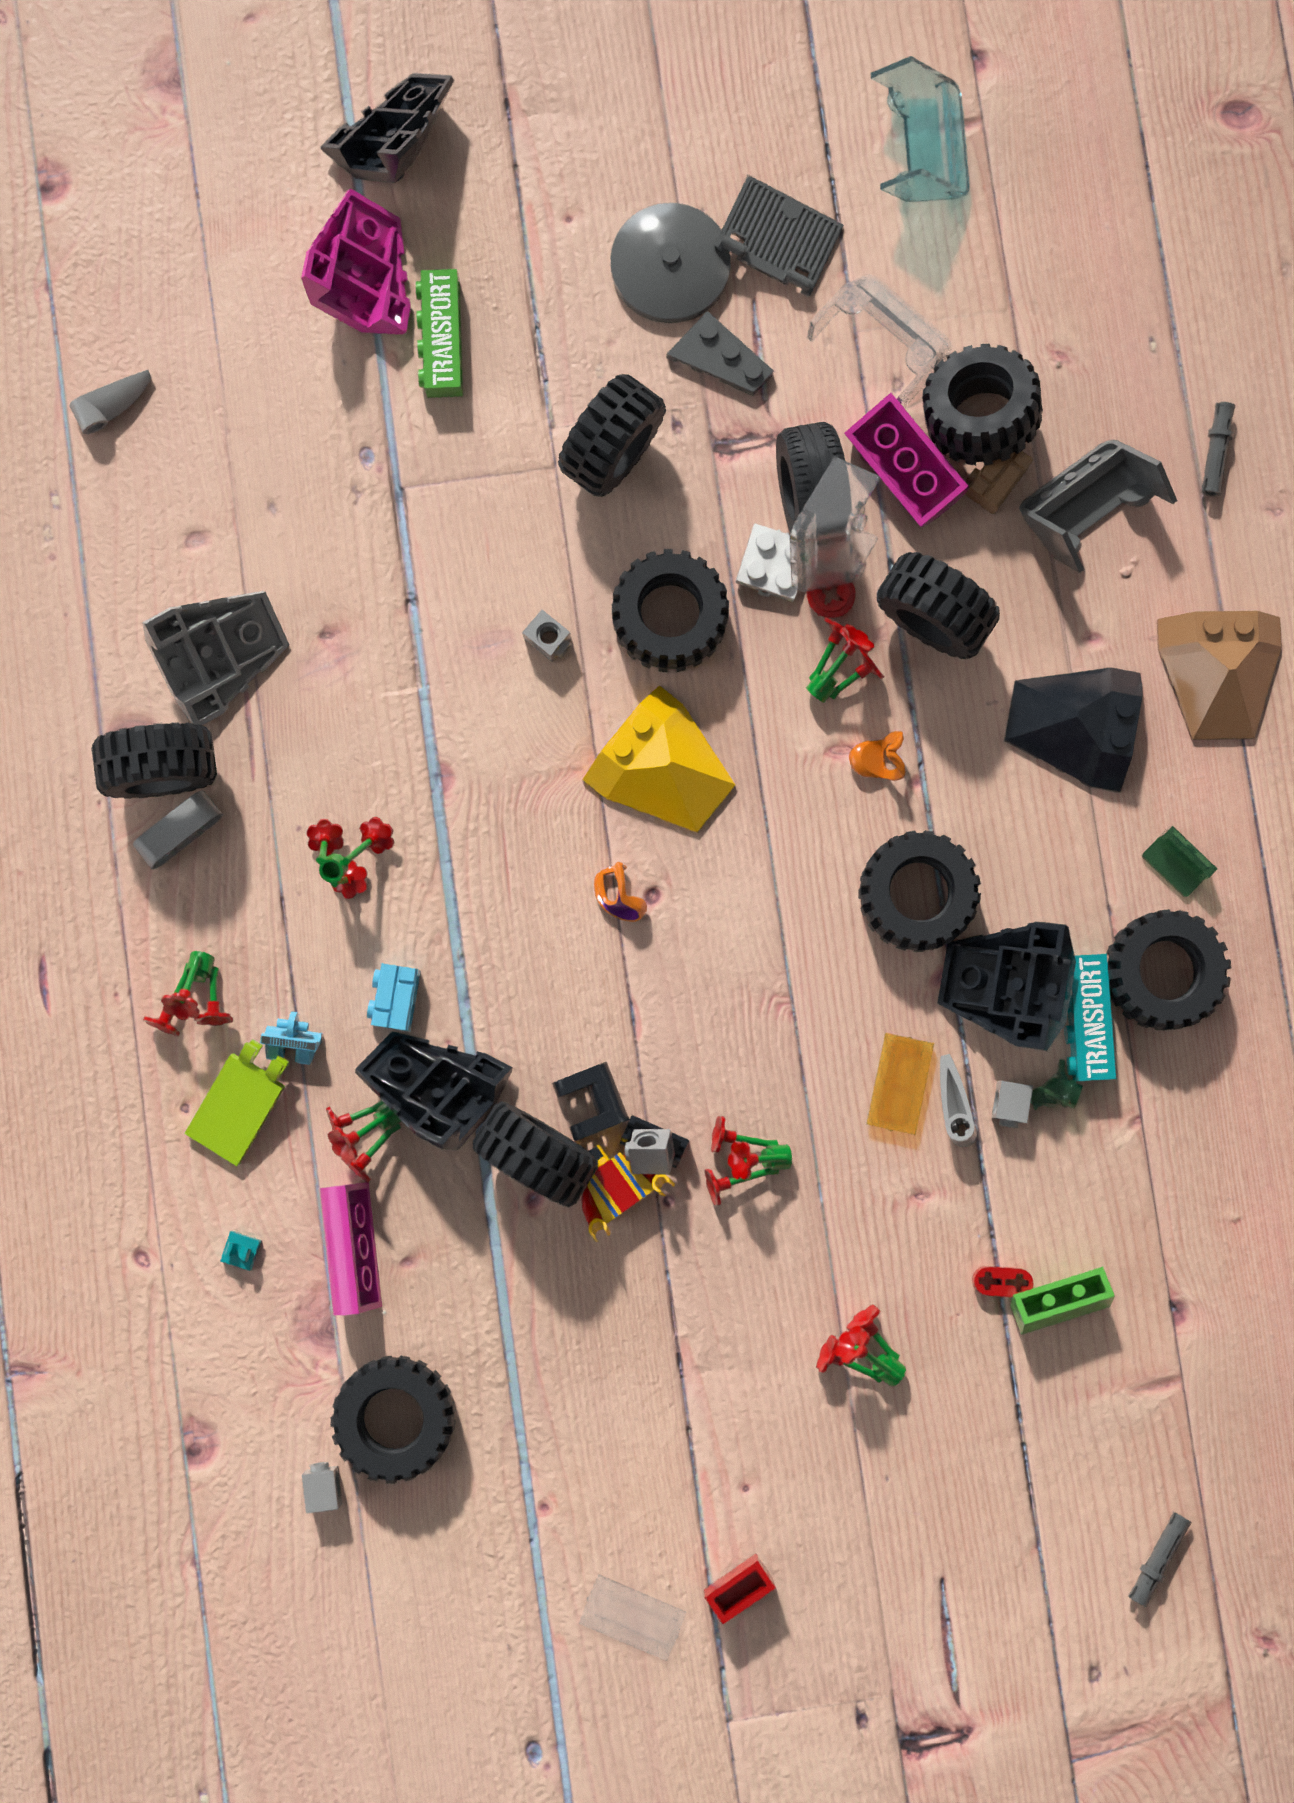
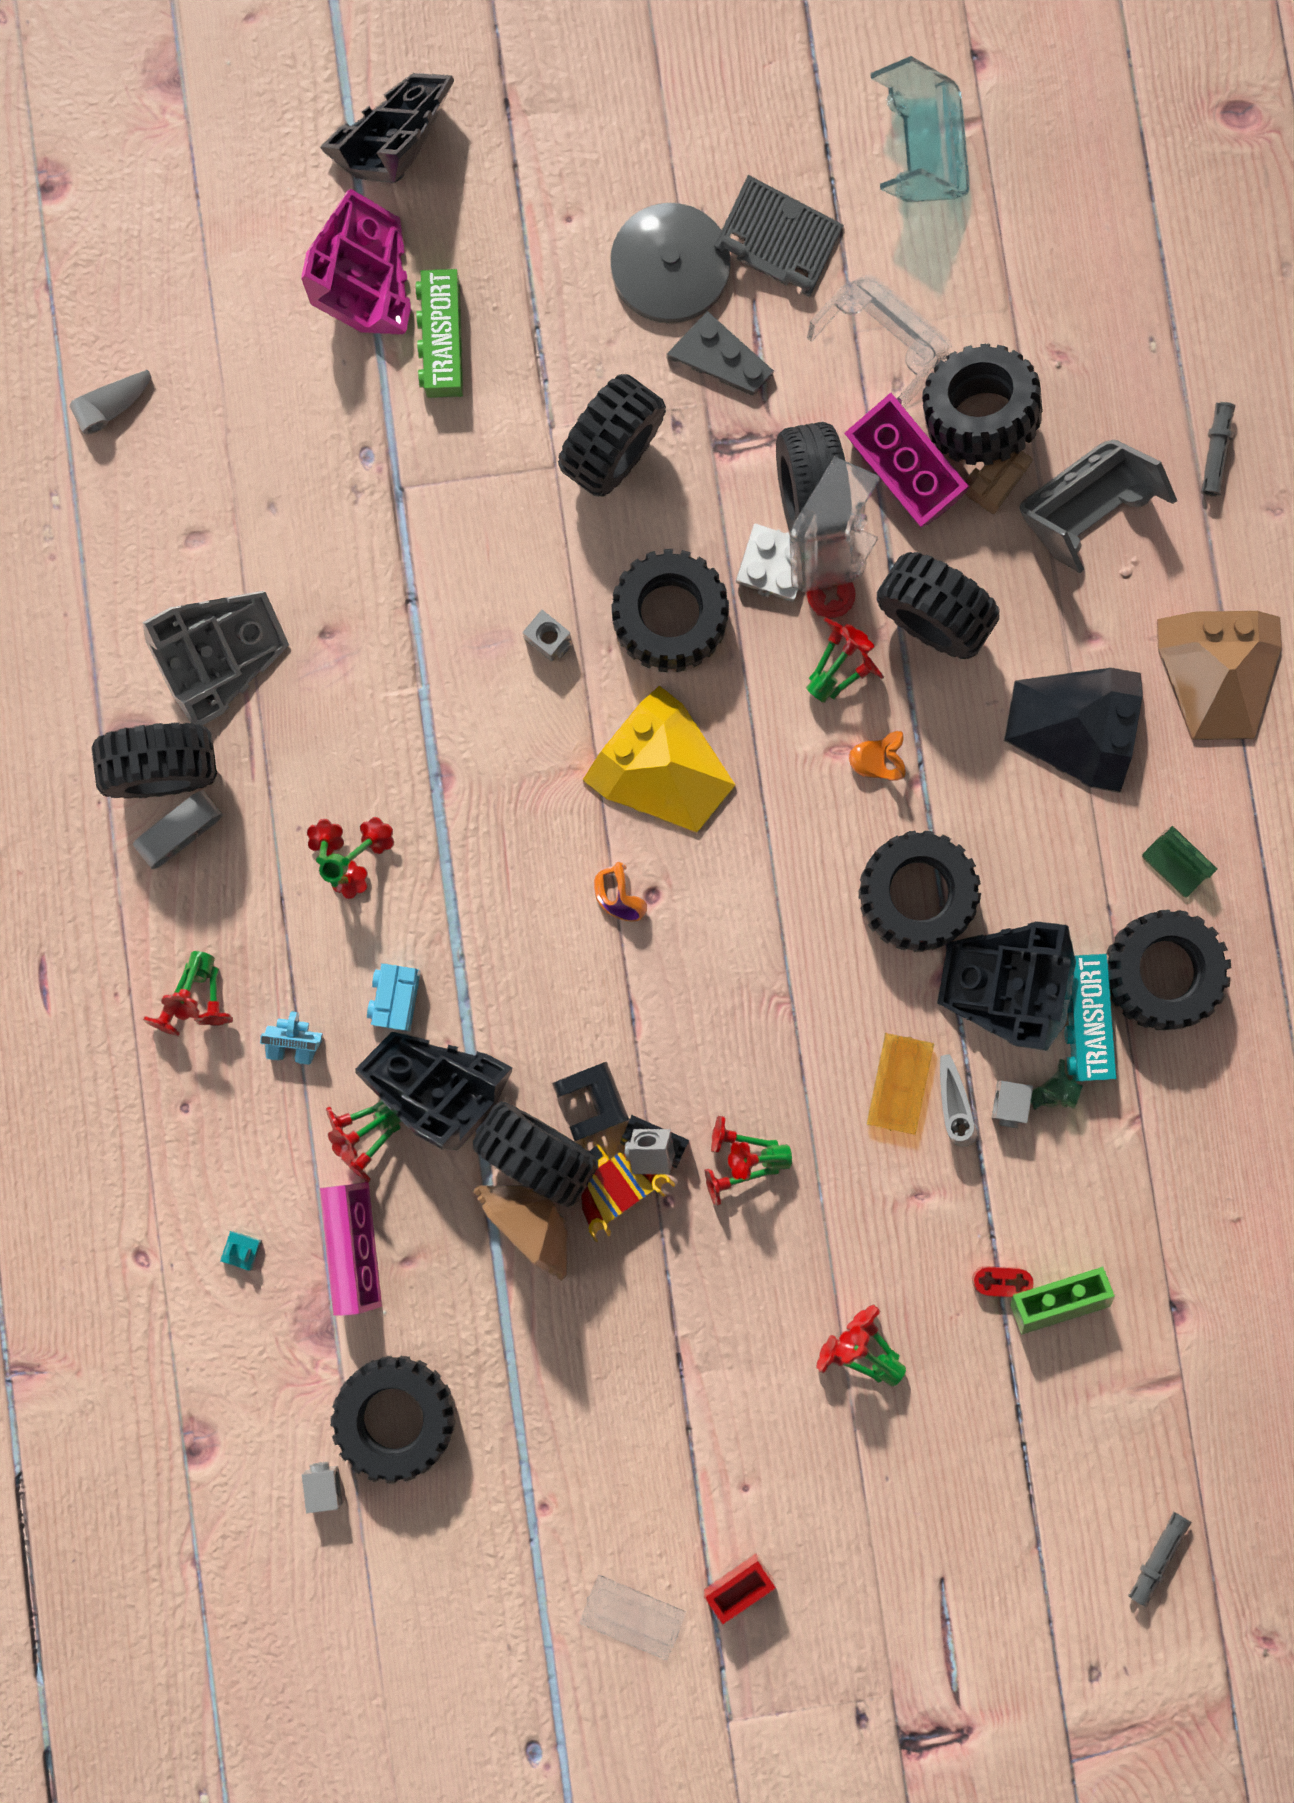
lime tile [184,1039,289,1166] -> none
none -> medium nougat wedge [473,1185,568,1281]

